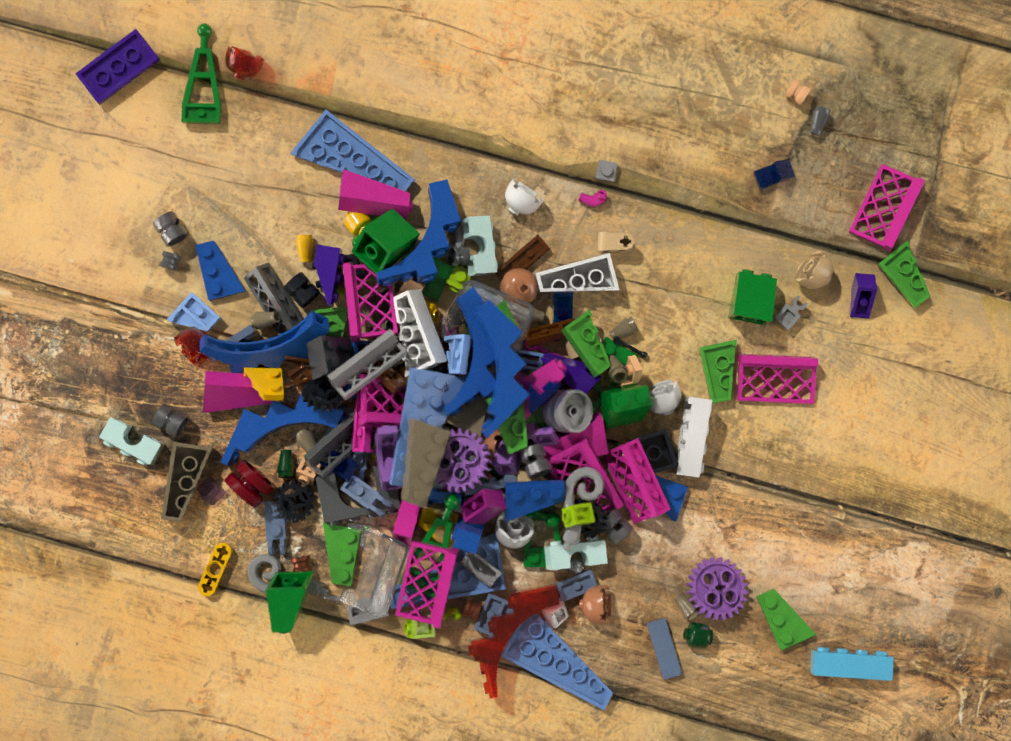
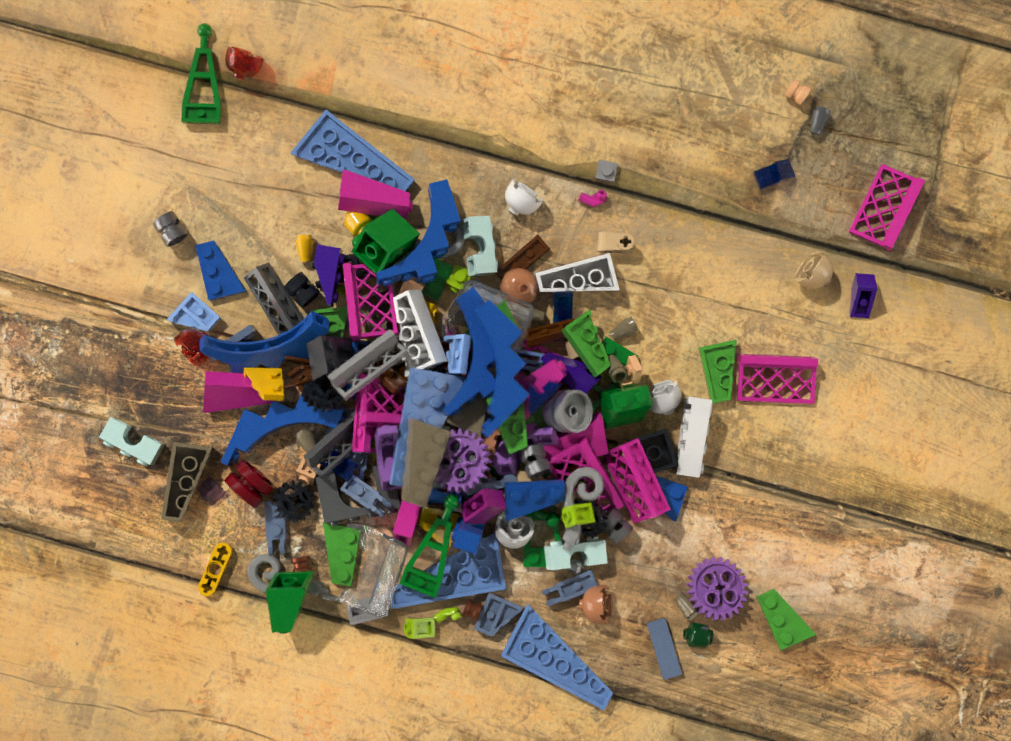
dark purple plate [75,29,160,105] -> none
flat silver wheel [152,403,189,438] -> none
dark grey wheel [158,251,181,271] -> none
dark tan cone [251,311,281,330] -> none
dark green cone [276,450,295,478] -> none
dark pink fence [395,540,459,629] -> none
dark grey wheel [448,247,470,266] -> none
light grey hinge [459,552,502,587] -> none
clear red arch [468,583,560,699] -> none
white slope [542,602,569,628] -> none
black hinge [613,336,648,359] -> none
green slope [728,269,777,326] -> none
light grey plate [774,296,808,331] -> none
medium azure brick [810,647,894,681] -> none
bright green wing [877,240,930,308] -> none

